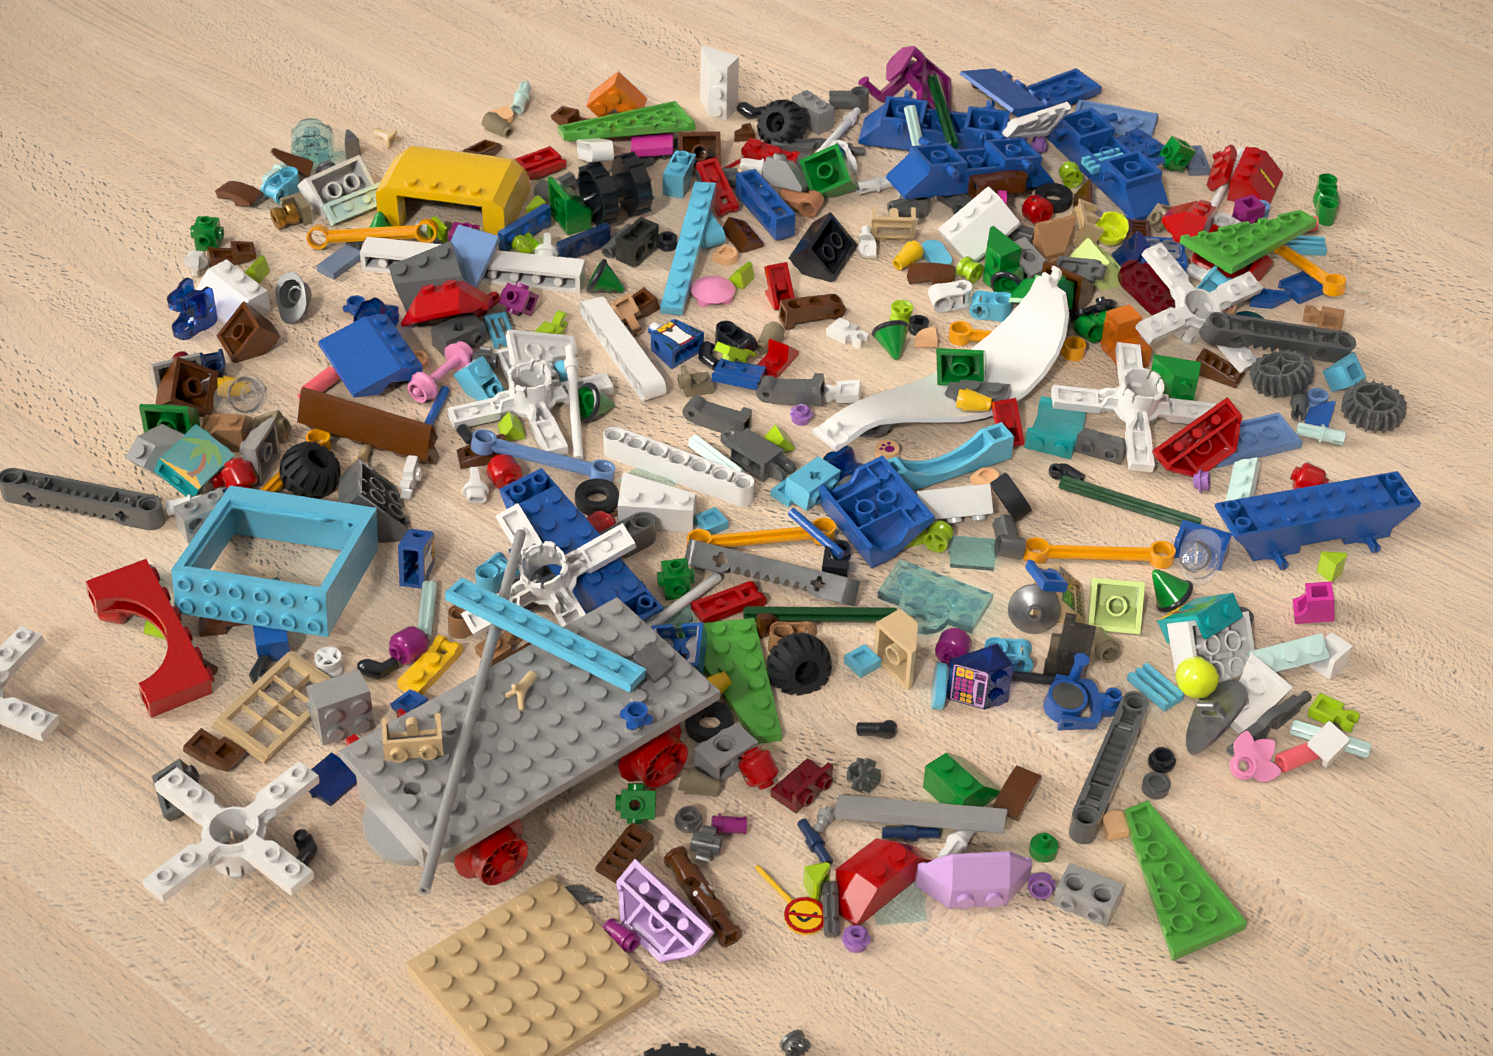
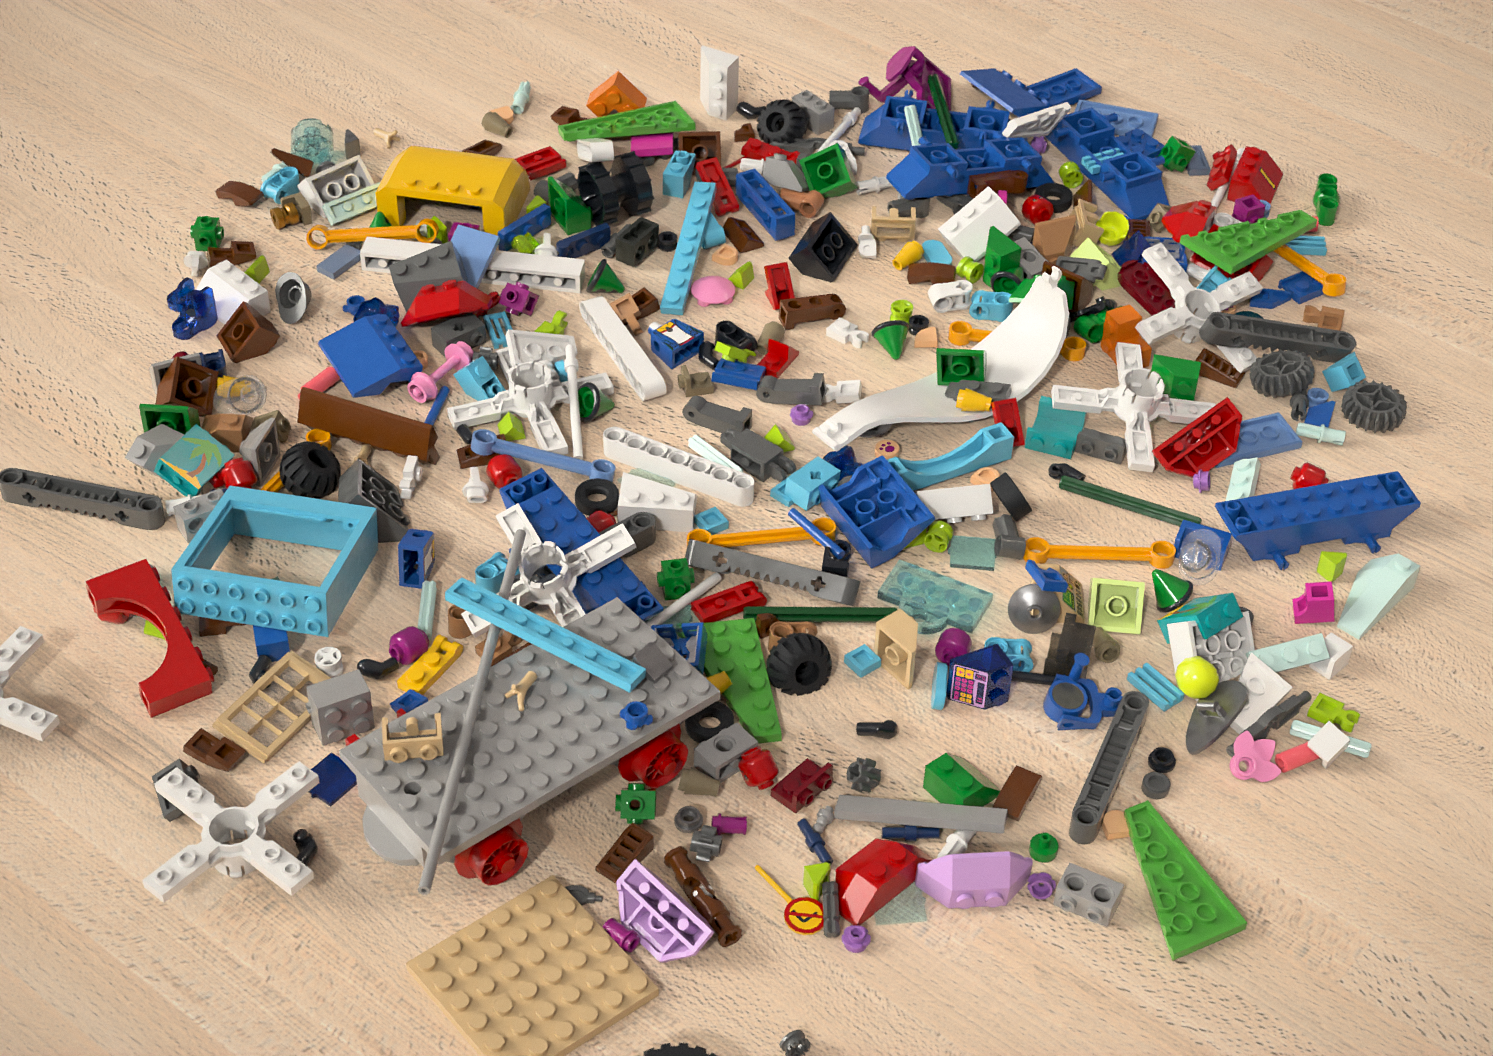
none -> light aqua wedge [1337,553,1420,640]

